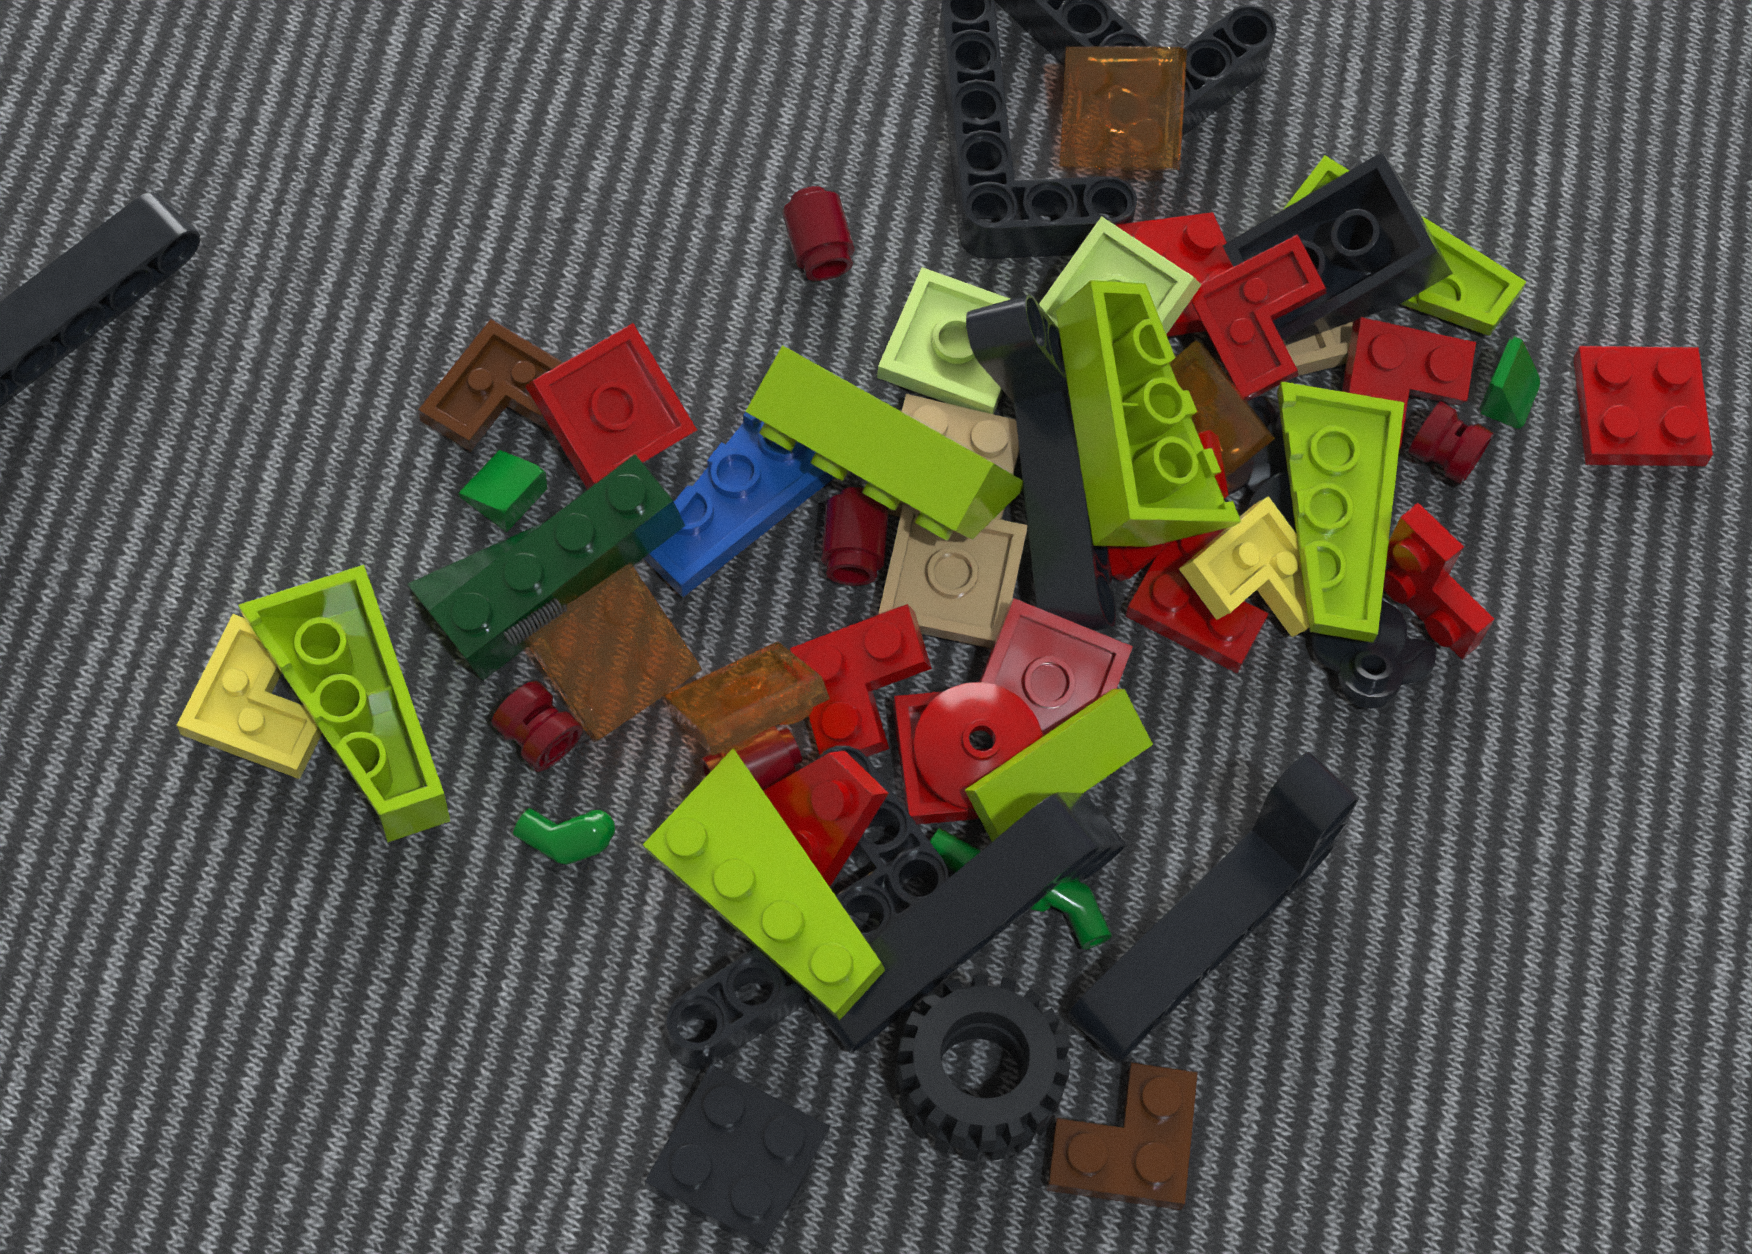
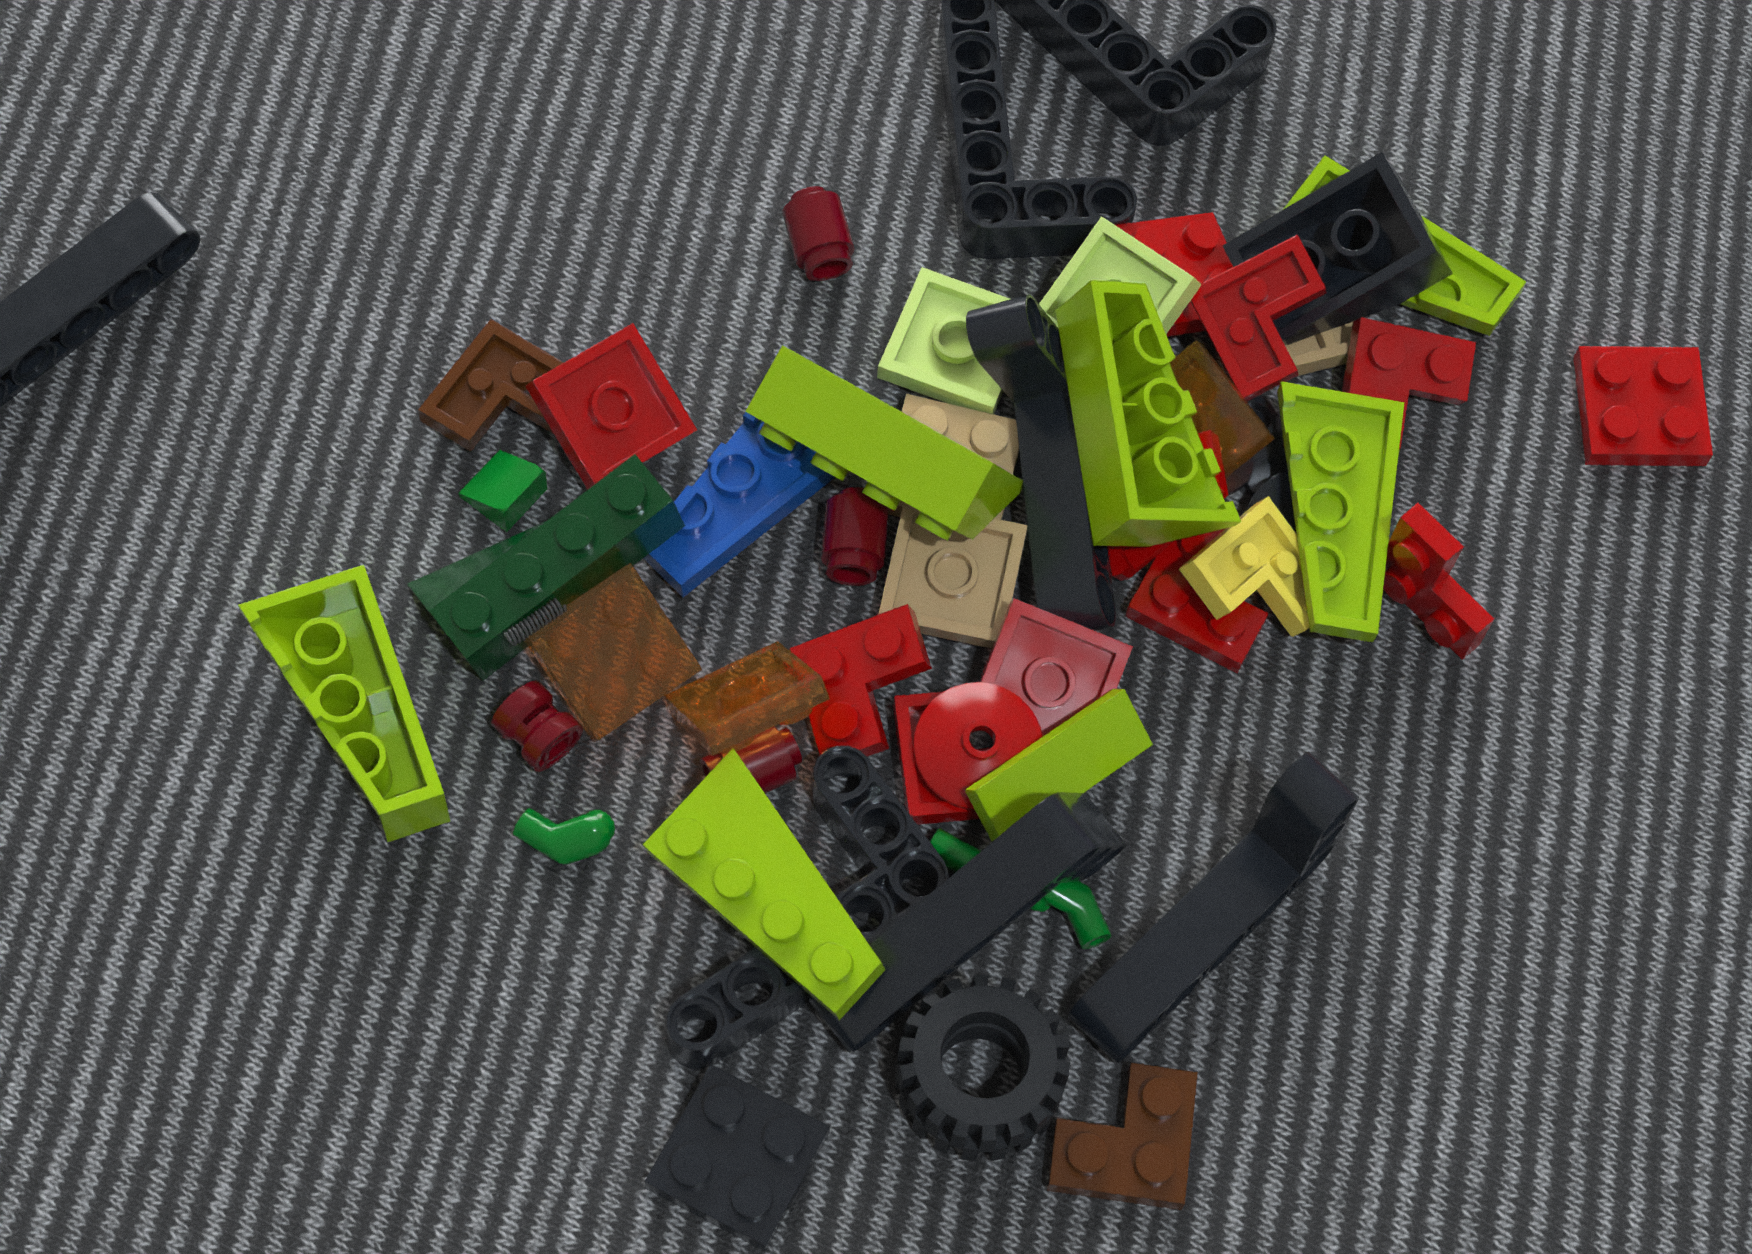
light yellow plate [177,614,322,779] -> none
red wing [763,751,889,887] -> none
clear orange plate [1059,47,1187,170] -> none
black plate [1311,601,1436,709] -> none
dark red wheel [1408,401,1494,486] -> none
green slope [1479,336,1540,429] -> none

